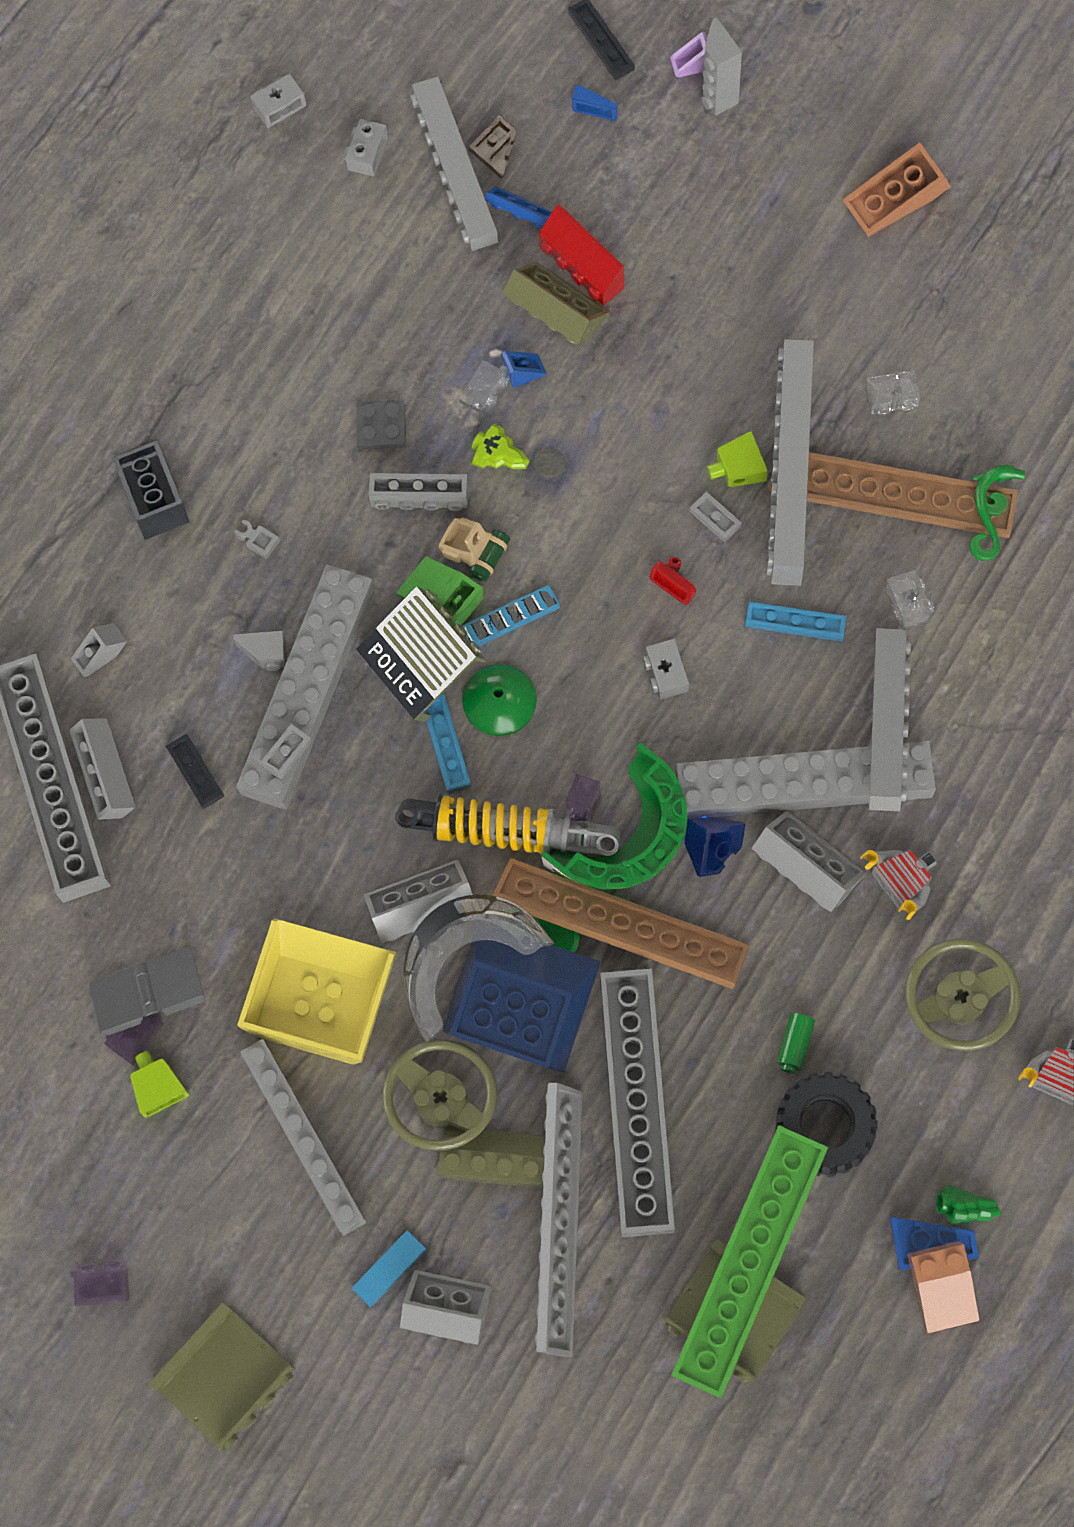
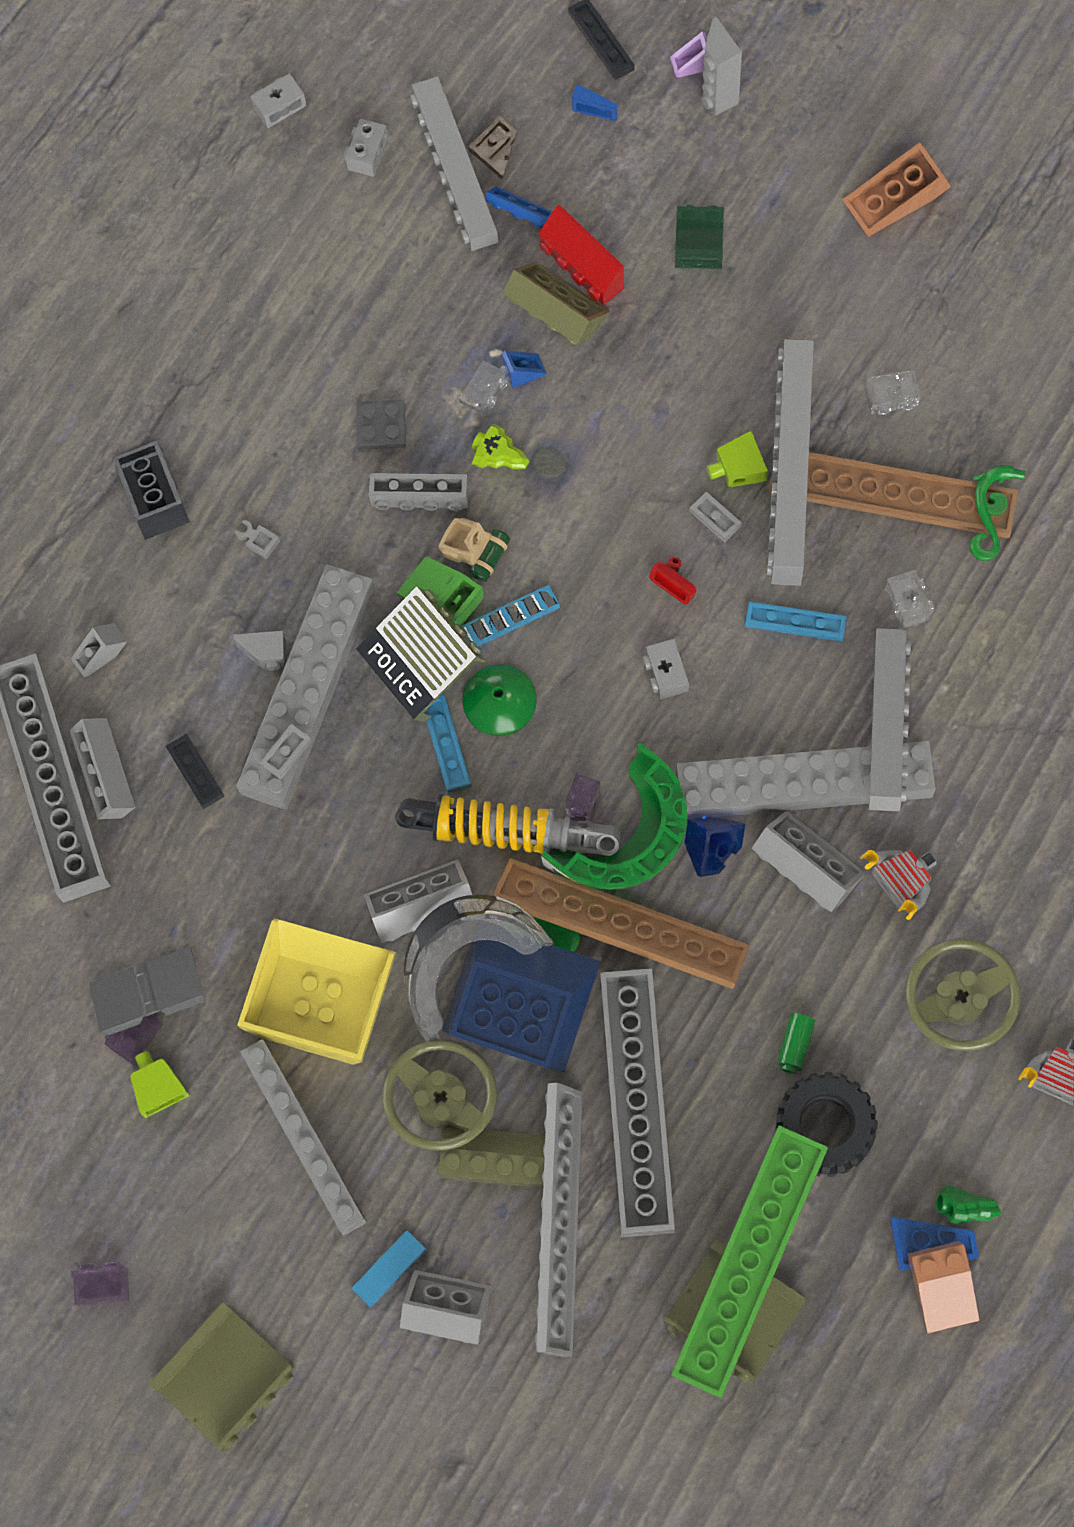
none -> clear green panel [675,205,724,269]

